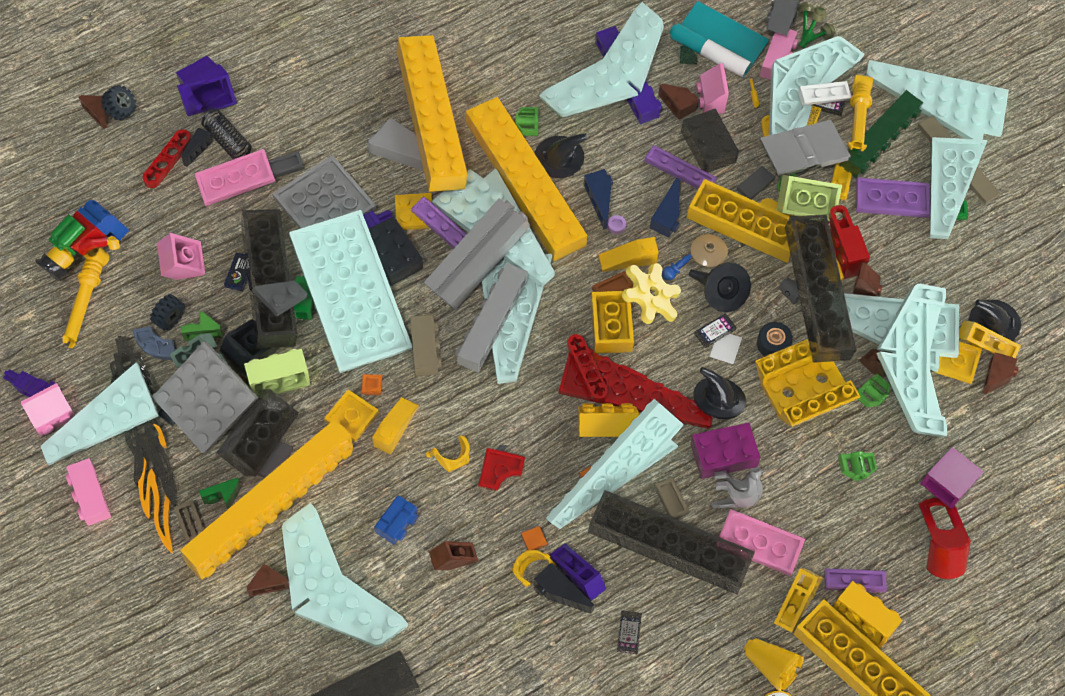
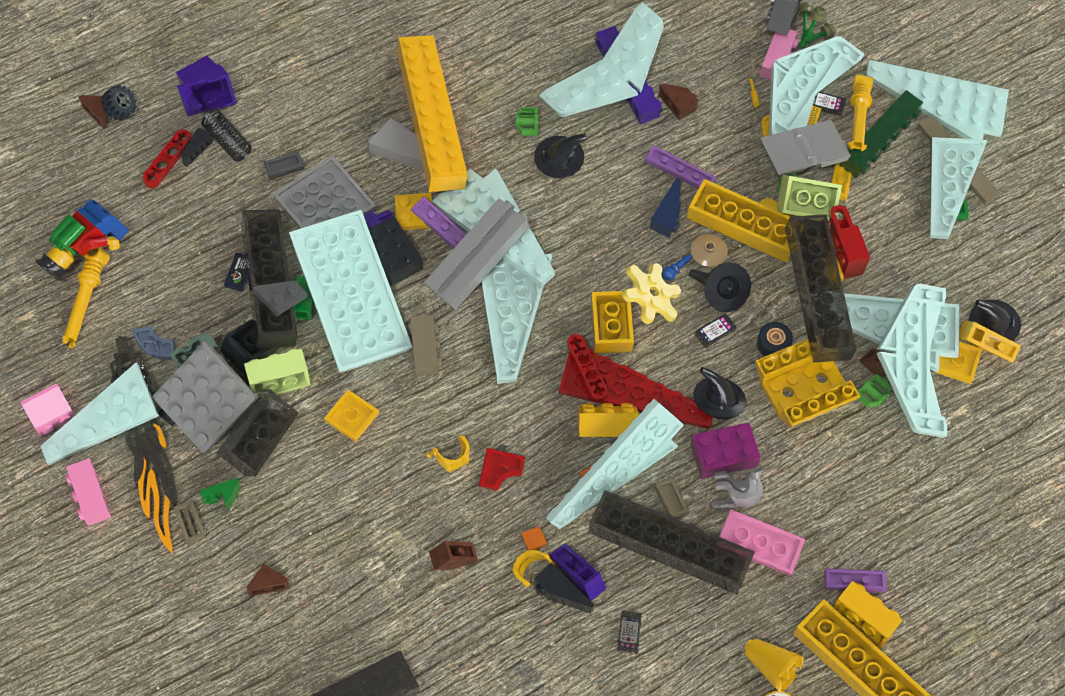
dark purple piece [3,369,56,397] -> none
black wheel [150,294,185,331] -> none
bright pink slope [157,233,206,280] -> none
yellow brick [180,419,353,580] -> none
bright green slope [181,311,223,341] -> none
bright pink tile [194,149,276,206] -> none
dark grey tile [258,440,293,478] -> none
light aqua wing [282,503,408,647] -> none
orange tile [361,374,382,395] -> none
yellow slope [372,397,419,455] -> none
blue brick [374,495,418,545] -> none
light grey brick [456,263,528,373] -> none
yellow brick [466,96,587,261] -> none
dark blue slope [583,169,613,230] -> none
dark orange tile [592,271,633,292] -> none
yellow slope [599,237,659,272] -> none
lavender tile [607,215,626,234] -> none
teal door [669,1,770,78] -> none
clear green tile [679,45,698,65] -> none
clear smoke brick [681,108,739,173] -> none
bright pink slope [696,63,729,115] -> none
white sticker [710,331,742,364] -> none
dark grey tile [736,166,775,200] -> none
yellow slope [774,568,823,633] -> none
dark grey piece [778,275,812,304] -> none
white plate [797,81,851,106] -> none
bright green piece [838,451,877,481] -> none
copper slope [852,263,883,296] -> none
medium lavender tile [856,177,930,218] -> none
red piece [918,498,971,579] -> none
brick [920,447,984,509] -> none
copper slope [982,352,1019,394] -> none

